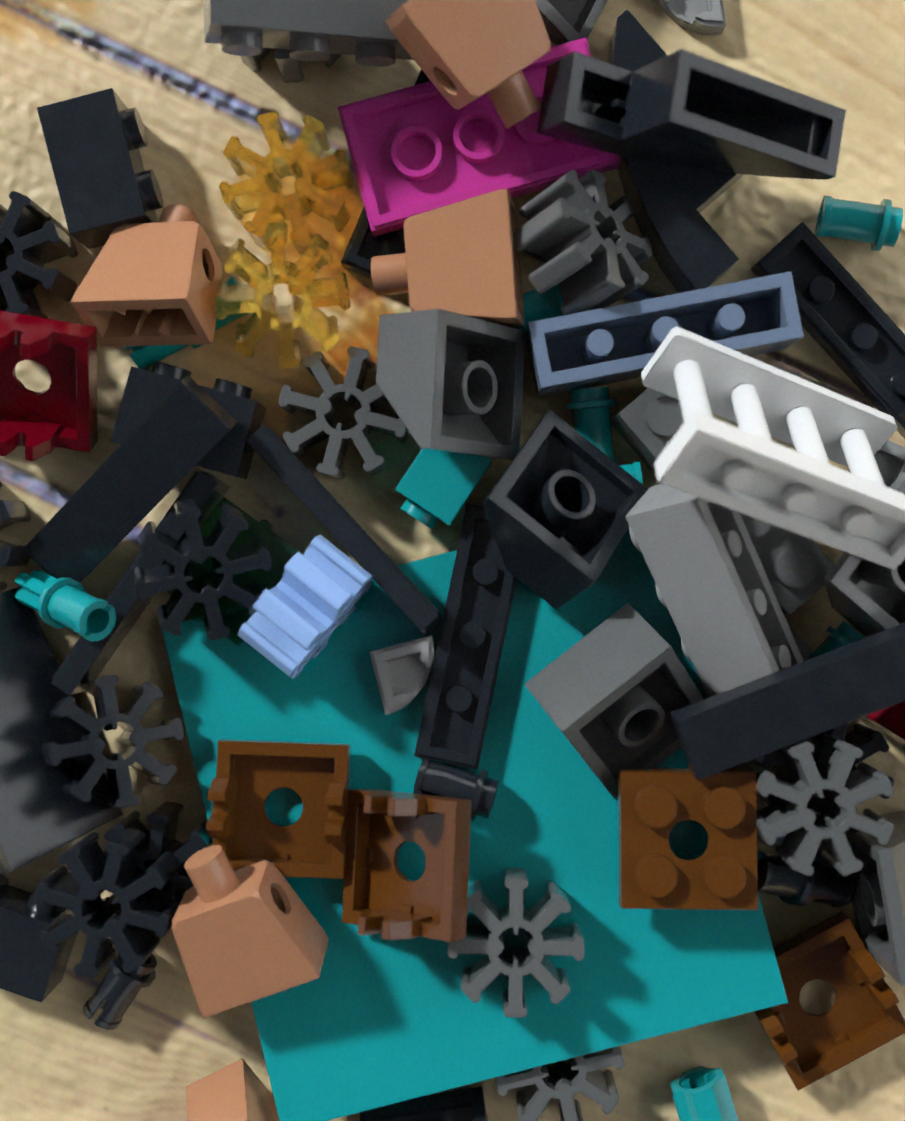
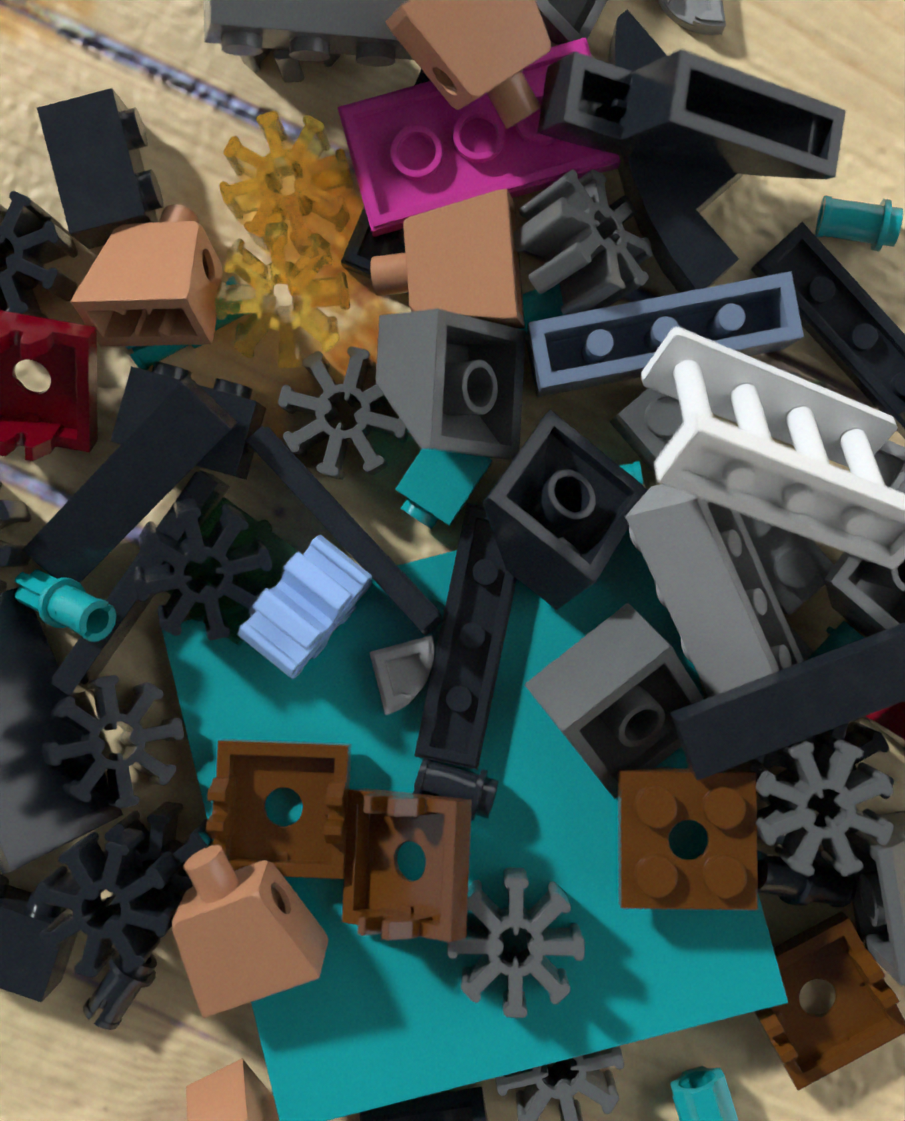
teal pin [566,387,617,463] -> none

